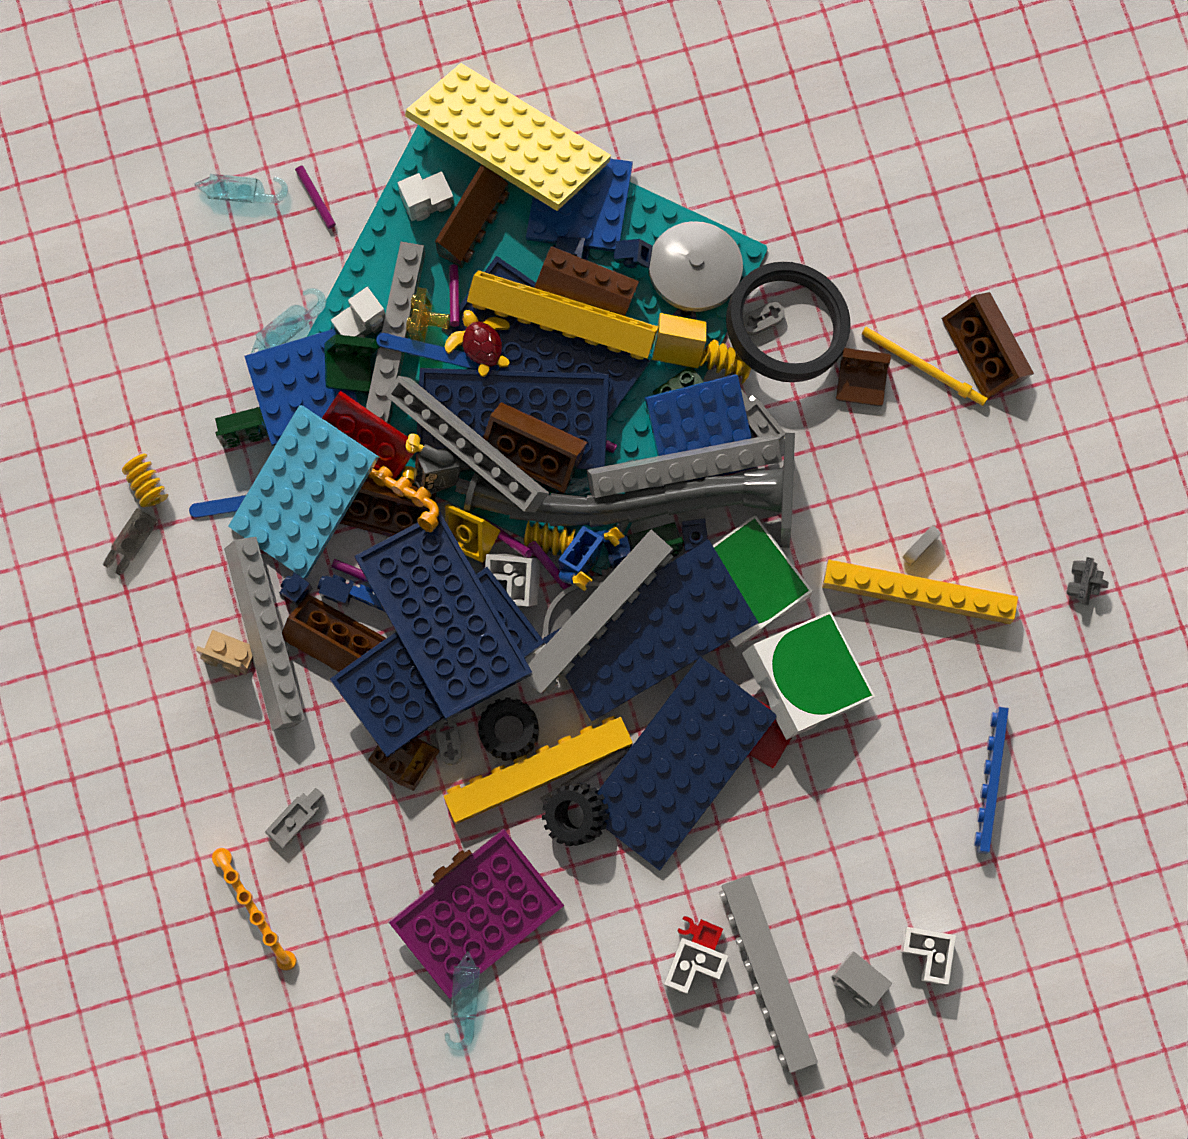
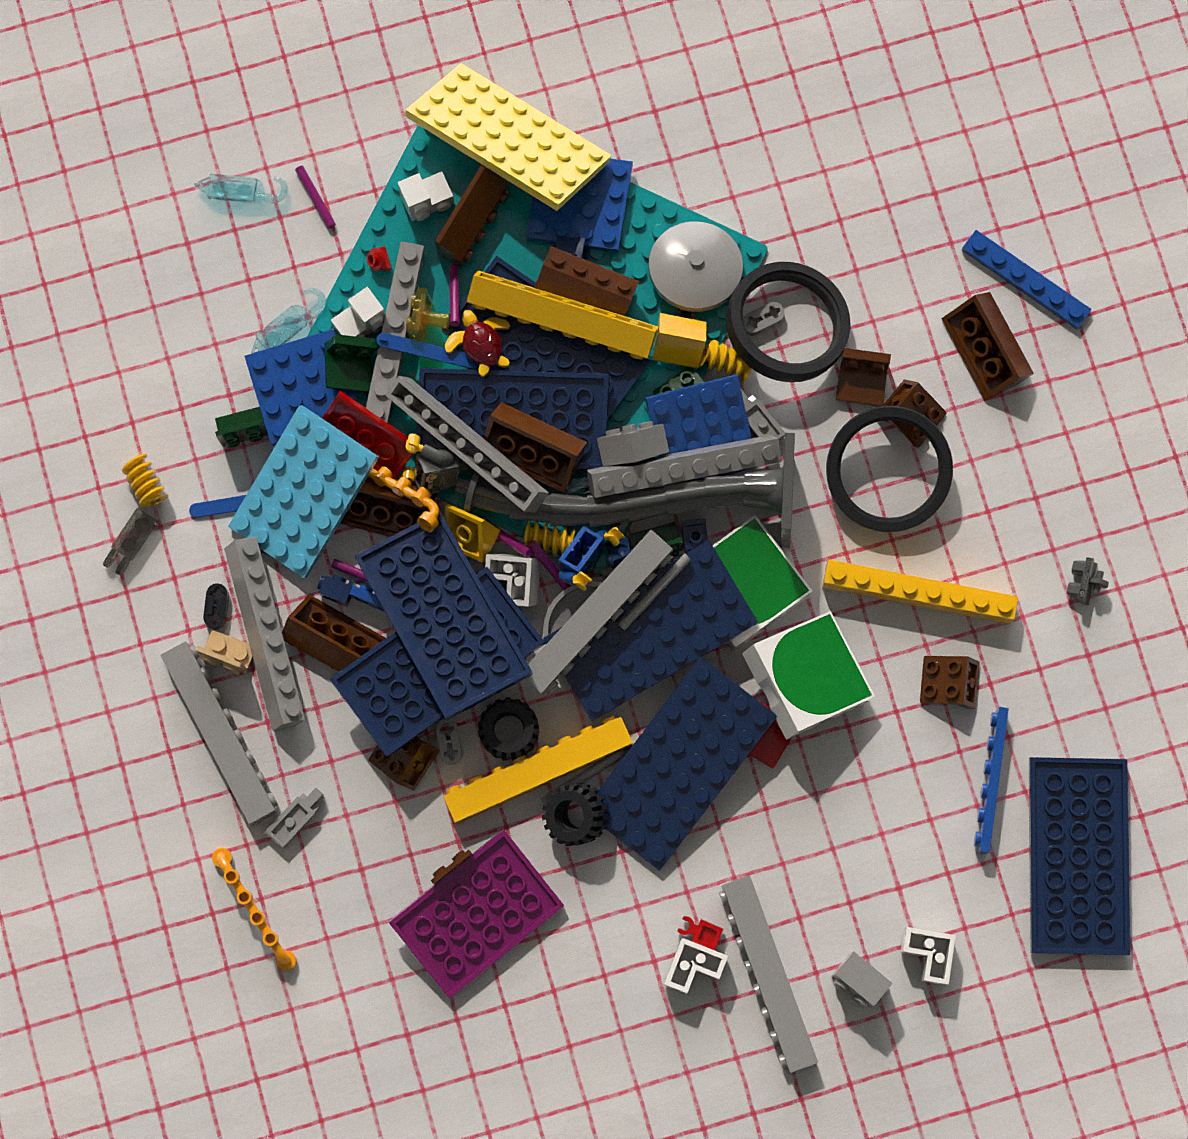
dark blue brick [279,572,313,606] -> none
clear light blue plate [445,951,480,1050] -> none
dark blue brick [614,239,653,269] -> none
yellow bar [861,327,988,406] -> none
light grey beam [902,525,941,565] -> none
none -> light grey brick [160,641,279,826]
none -> black beam [203,583,229,630]
none -> red plate [367,246,392,272]
none -> light grey brick [597,421,669,466]
none -> light grey bar [618,553,691,630]
none -> black tyre [826,406,953,532]
none -> reddish brown bracket [883,379,947,448]
none -> reddish brown bracket [920,656,980,709]
none -> blue plate [962,230,1092,330]
none -> dark blue plate [1029,757,1130,955]

